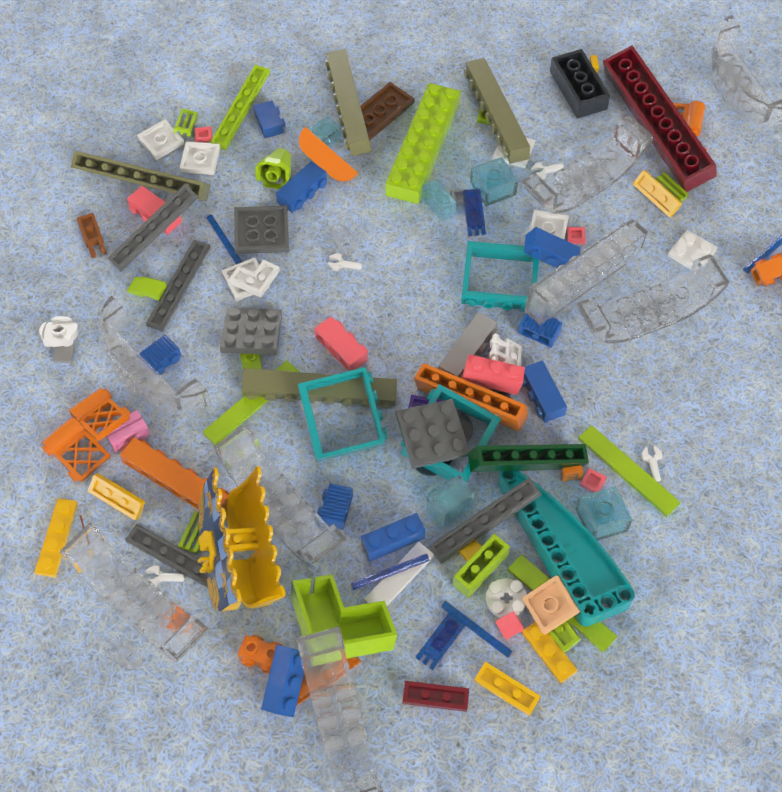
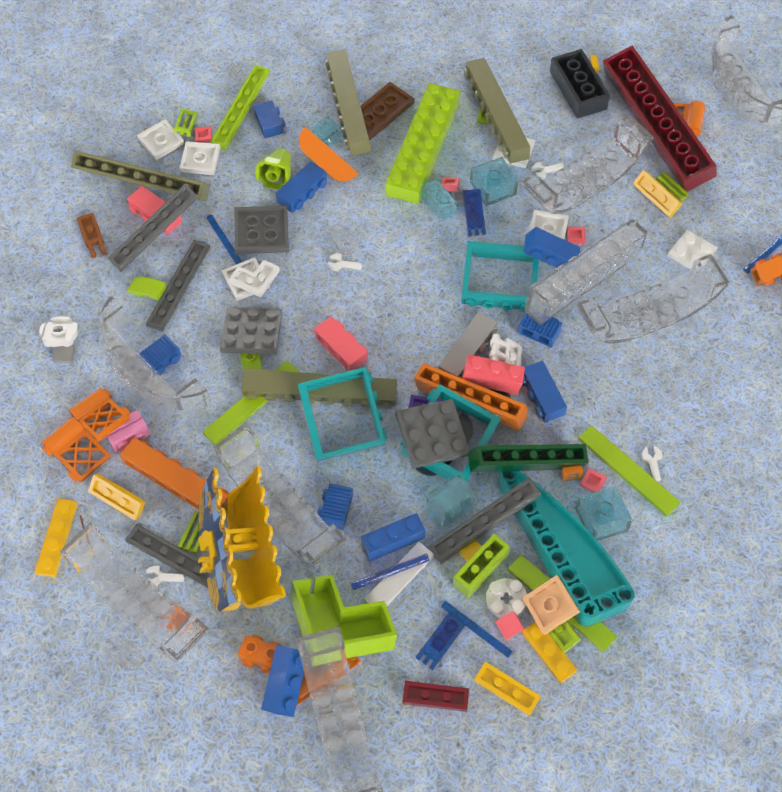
none -> coral tile [440,177,460,192]

